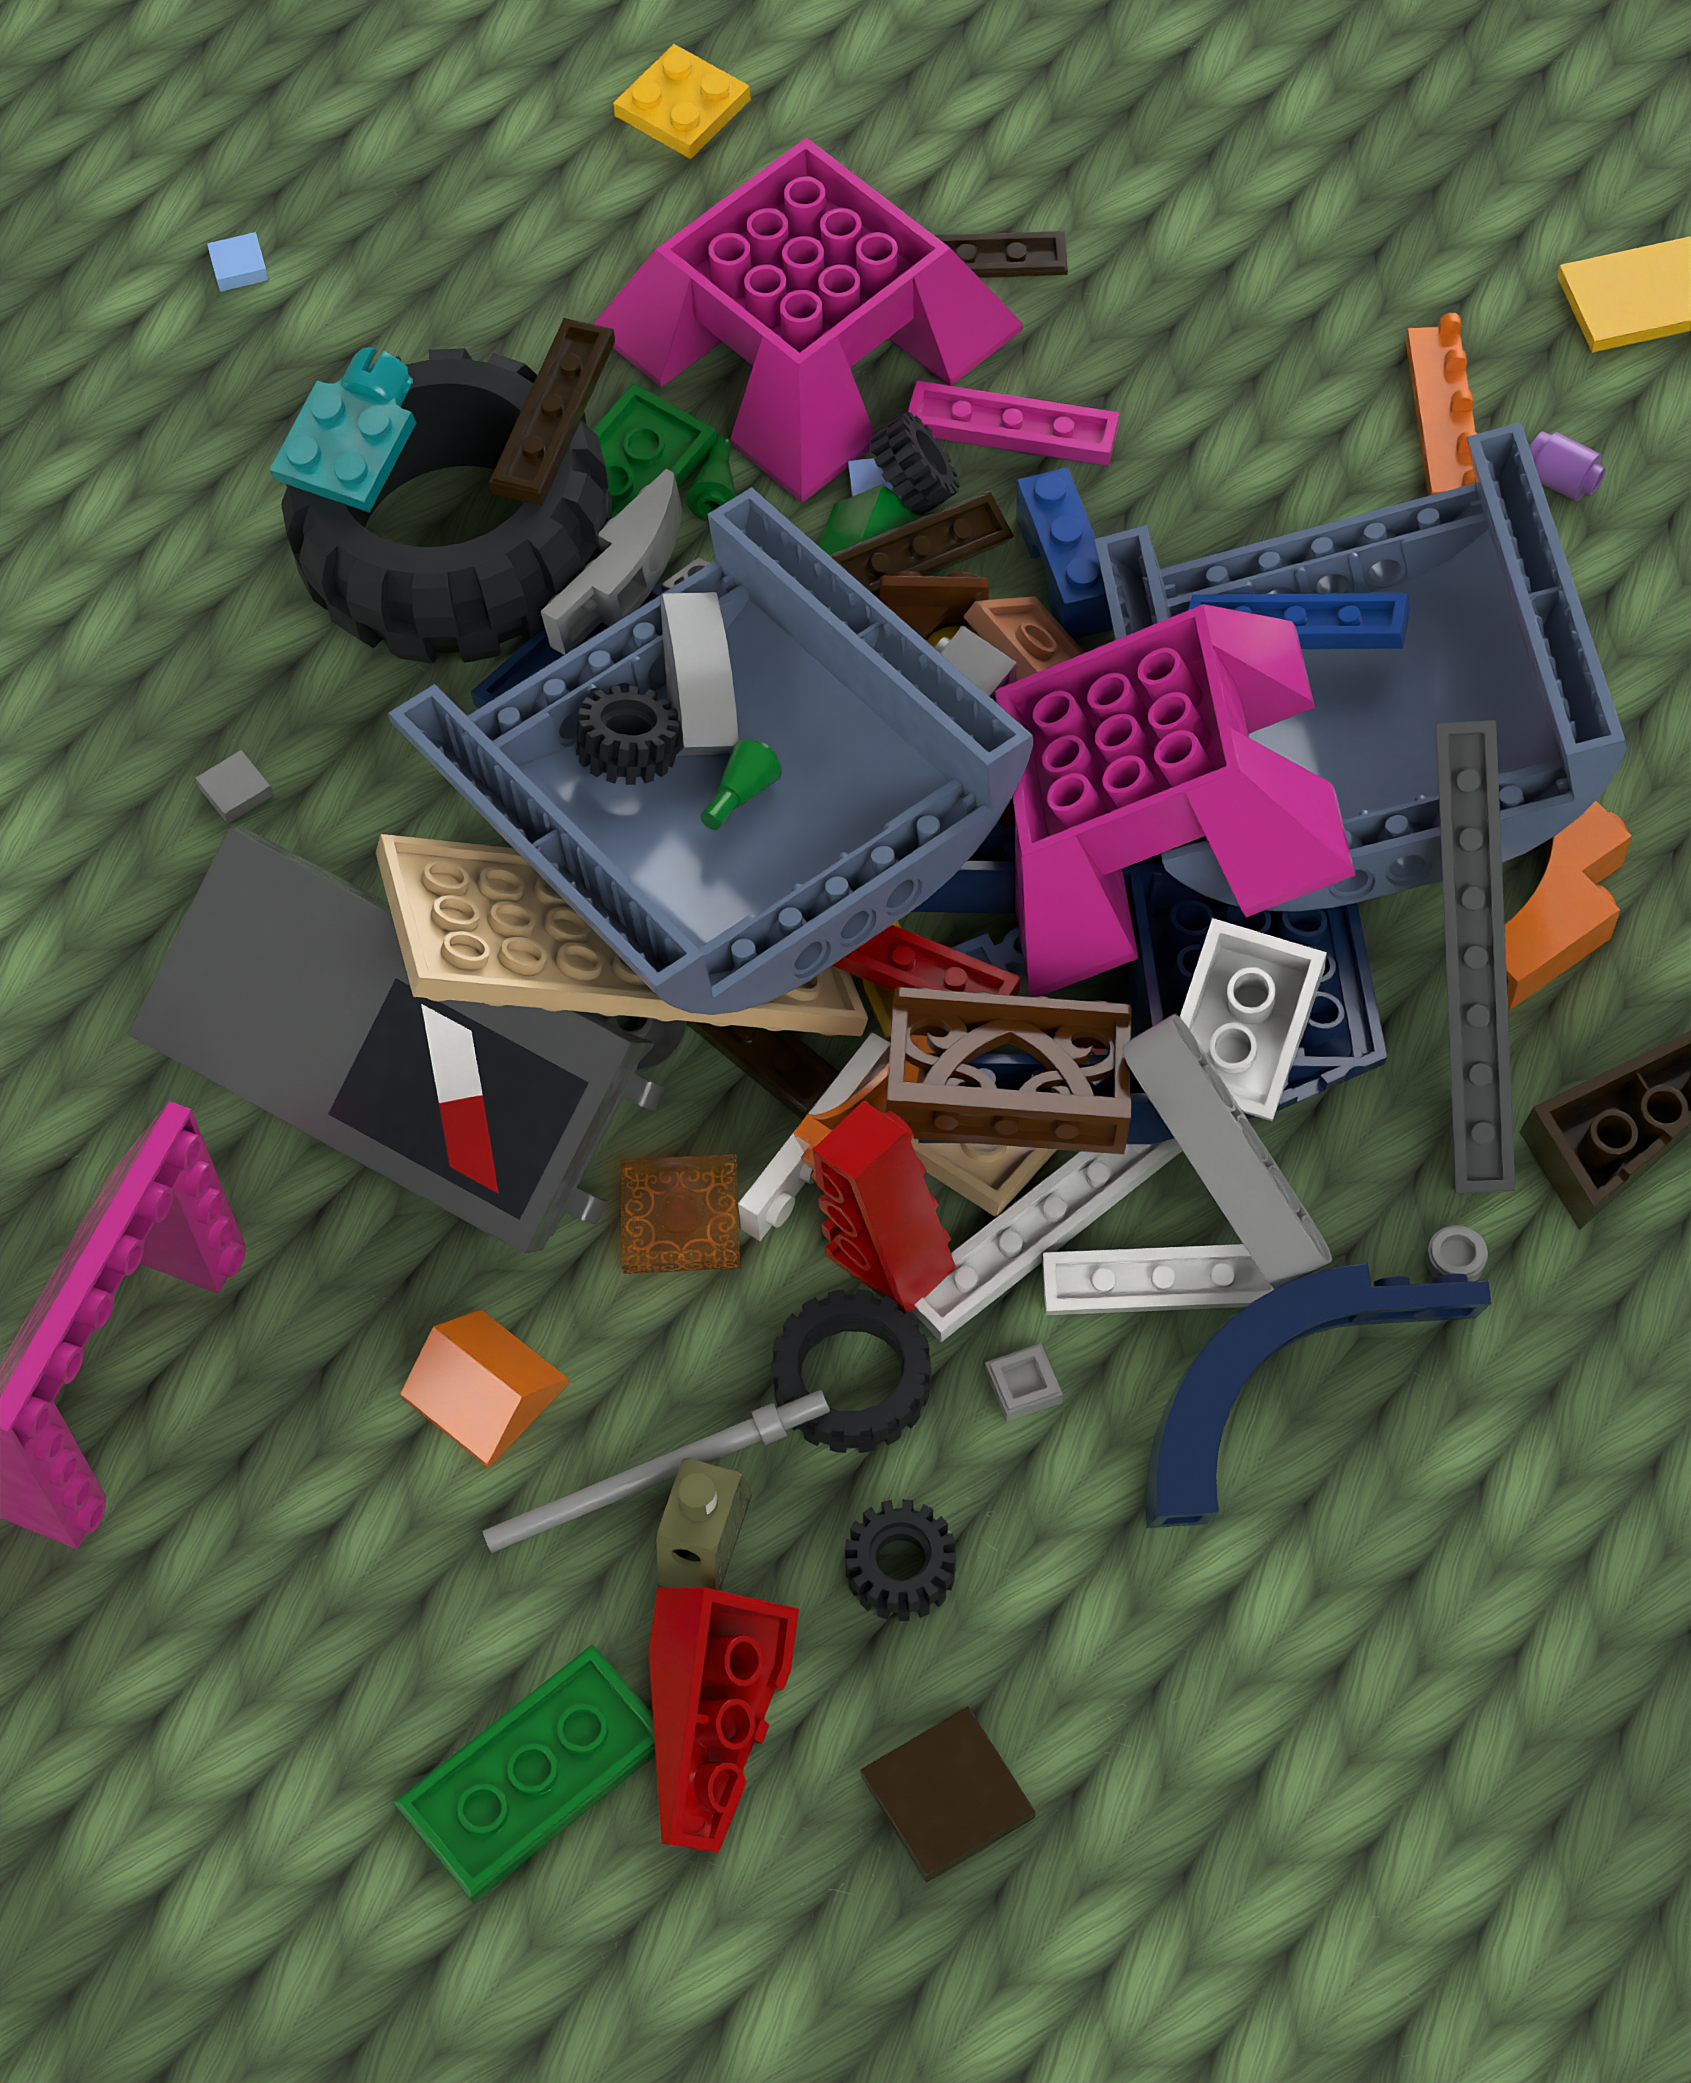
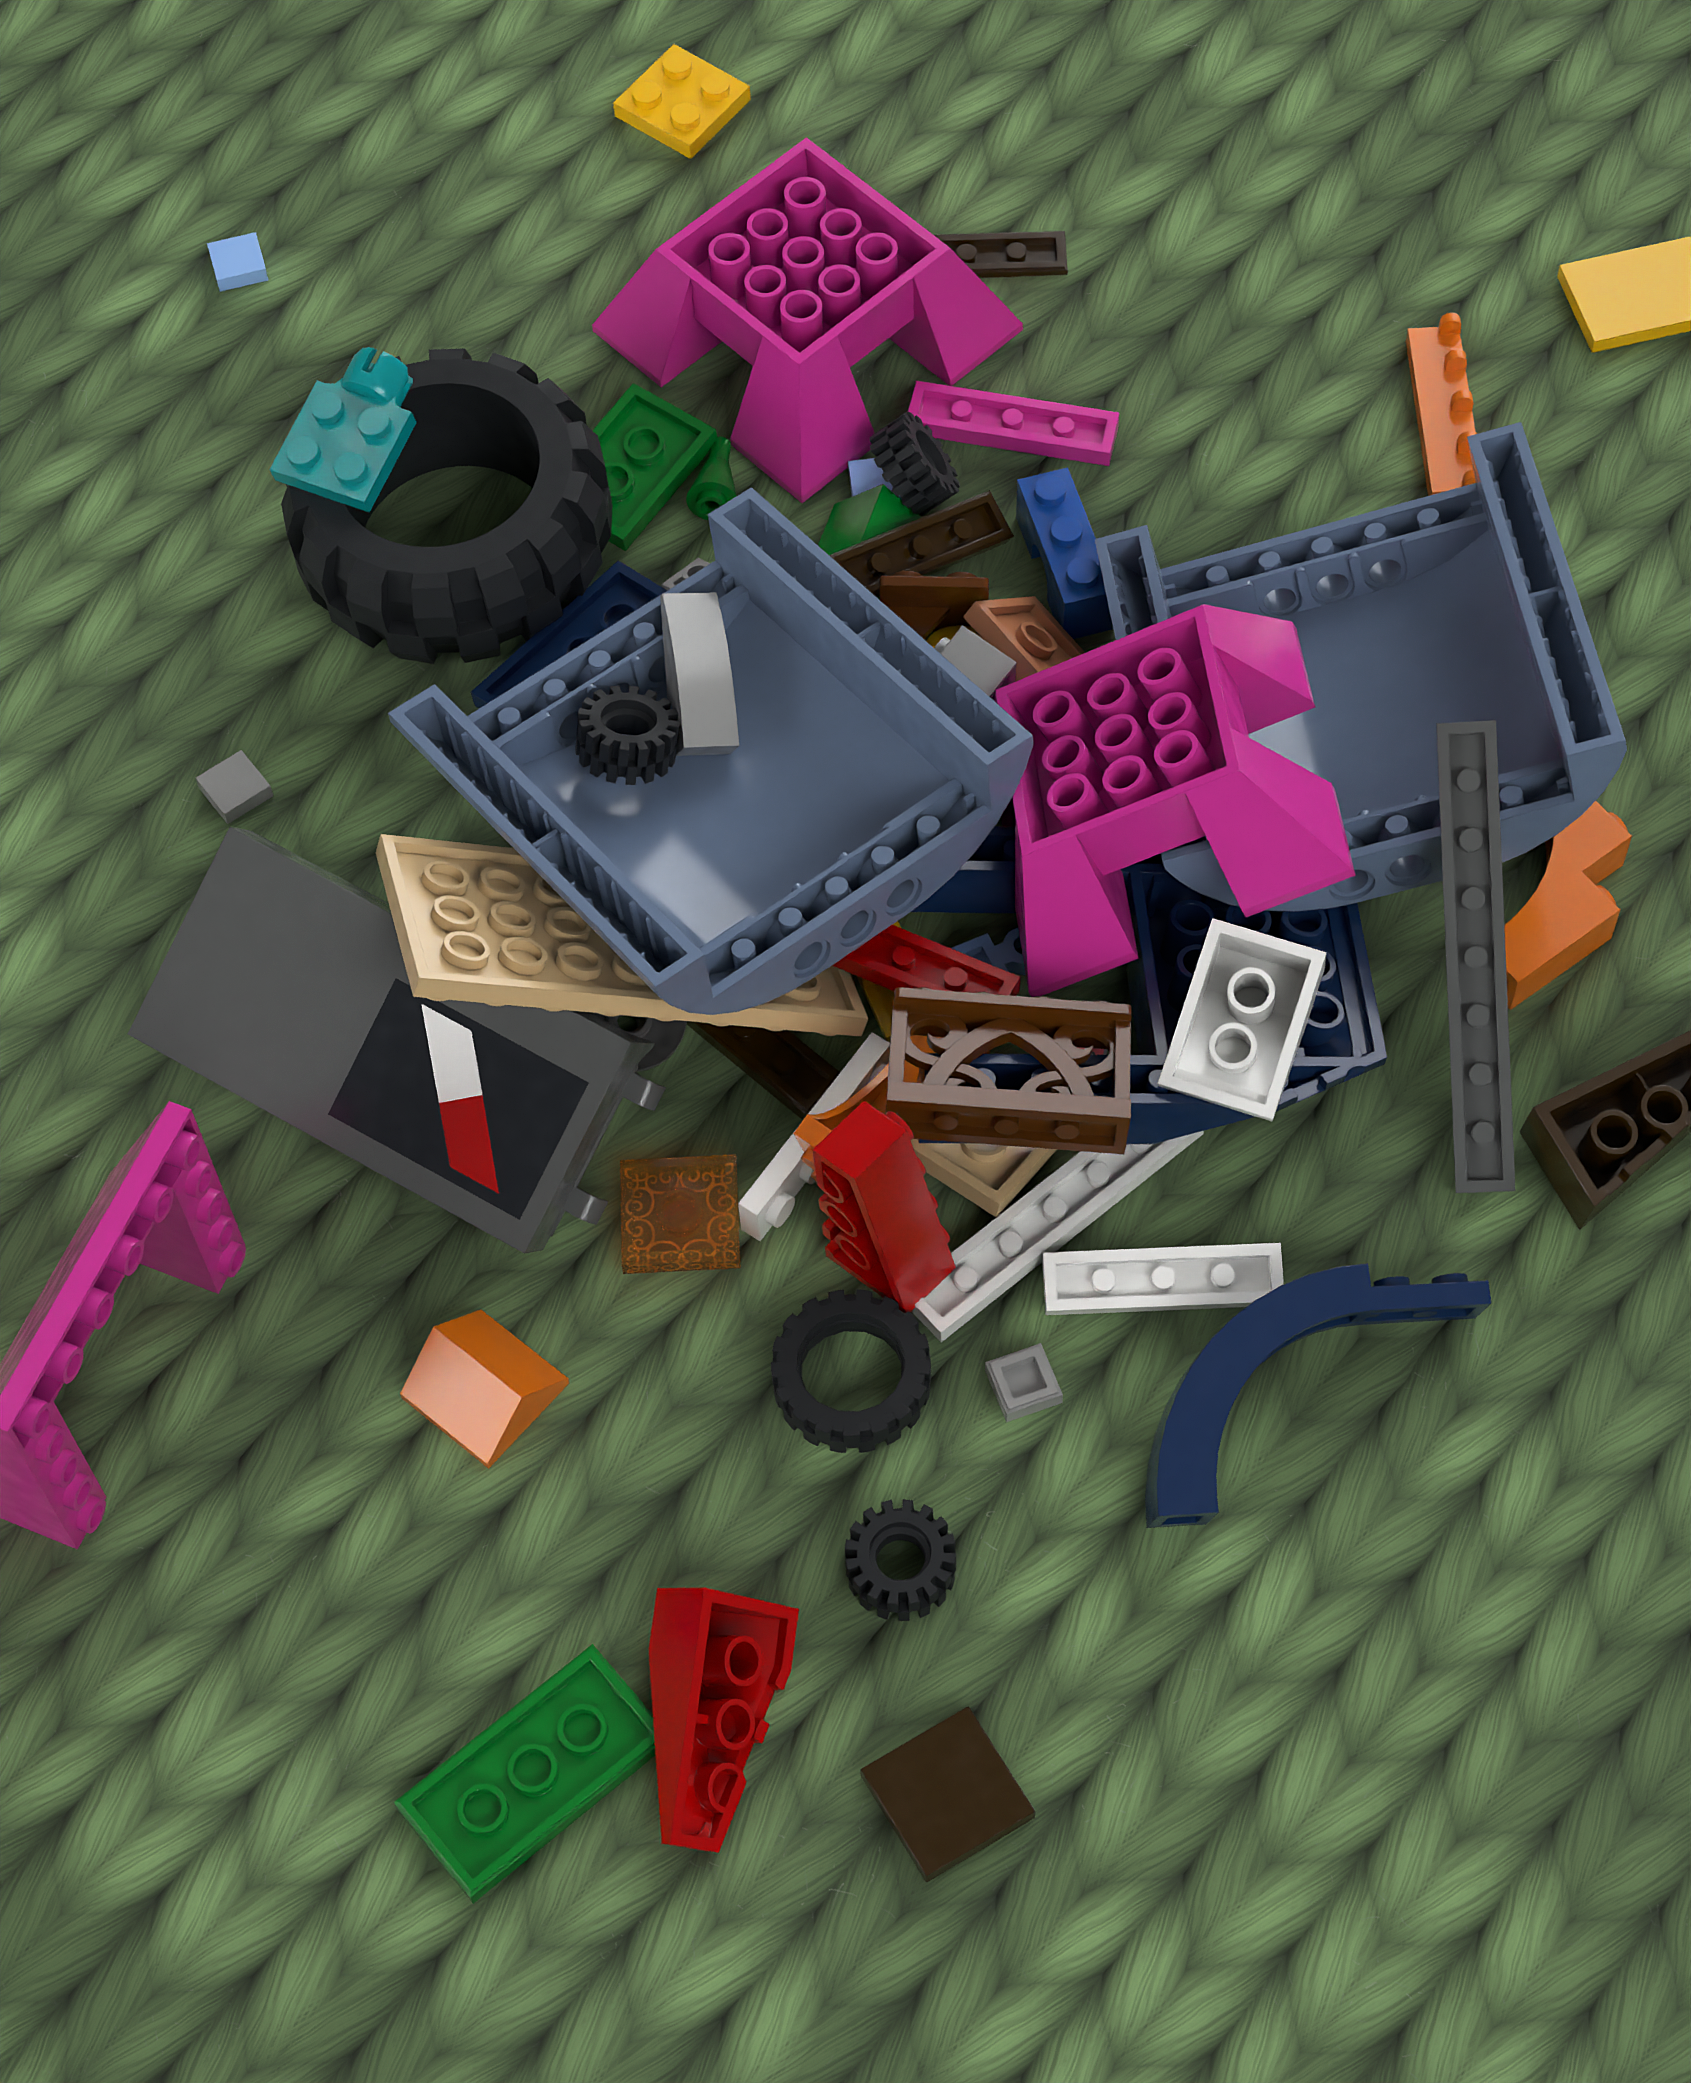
light grey bar [483,1389,830,1553] -> none
dark brown tile [489,318,615,505] -> none
light grey slope [541,469,682,655] -> none
olive torso [656,1458,752,1591] -> none
green cone [700,740,782,830] -> none
light grey beam [1122,1014,1332,1289] -> none
blue plate [1189,593,1410,649] -> none
light grey tile [1426,1225,1488,1281] -> none
medium lavender brick [1530,431,1606,502] -> none

